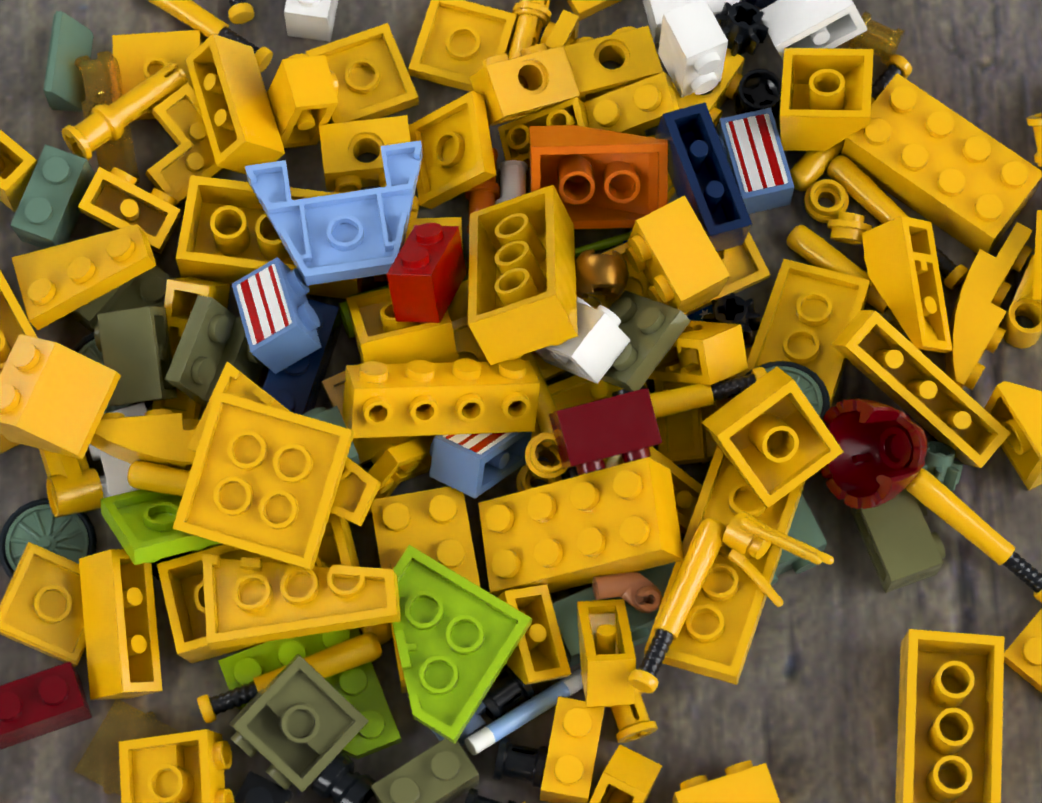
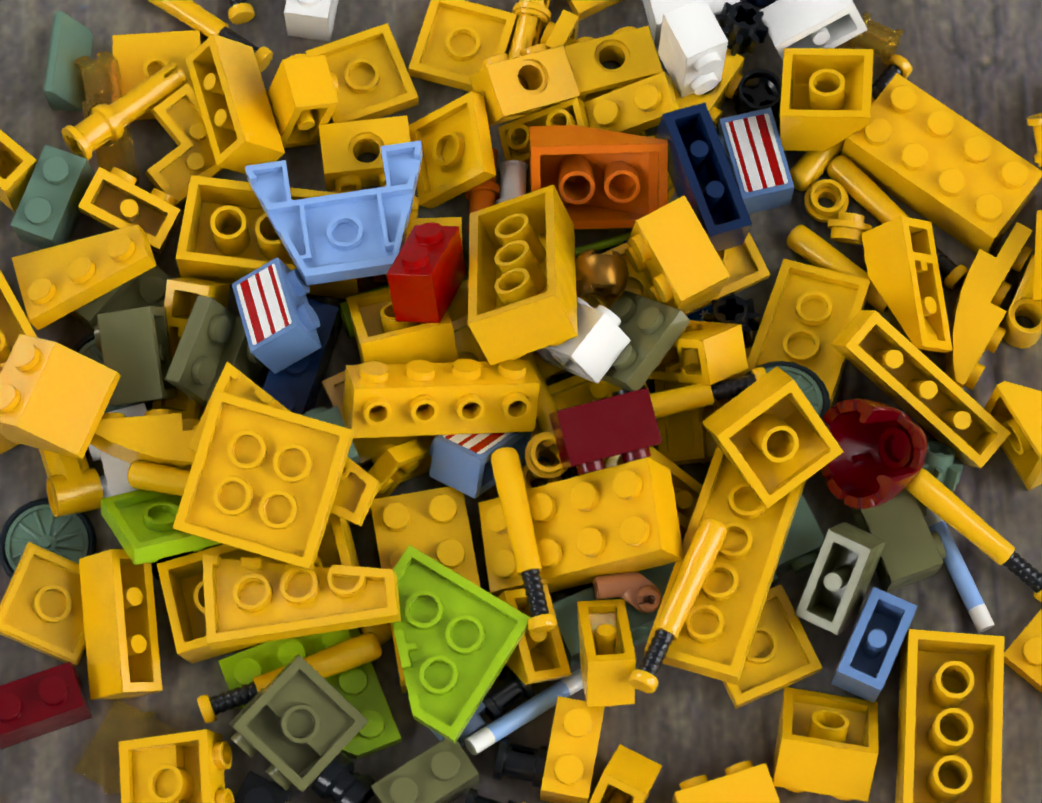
yellow bush [611,688,658,743] -> none
yellow plant [722,511,834,607] -> none
none -> yellow piece [490,447,557,633]
none -> yellow plate [722,584,823,709]
none -> yellow slope [773,687,878,802]
none -> olive brick [795,522,887,635]
none -> medium blue brick [830,587,917,703]
none -> light blue bar [924,507,995,633]

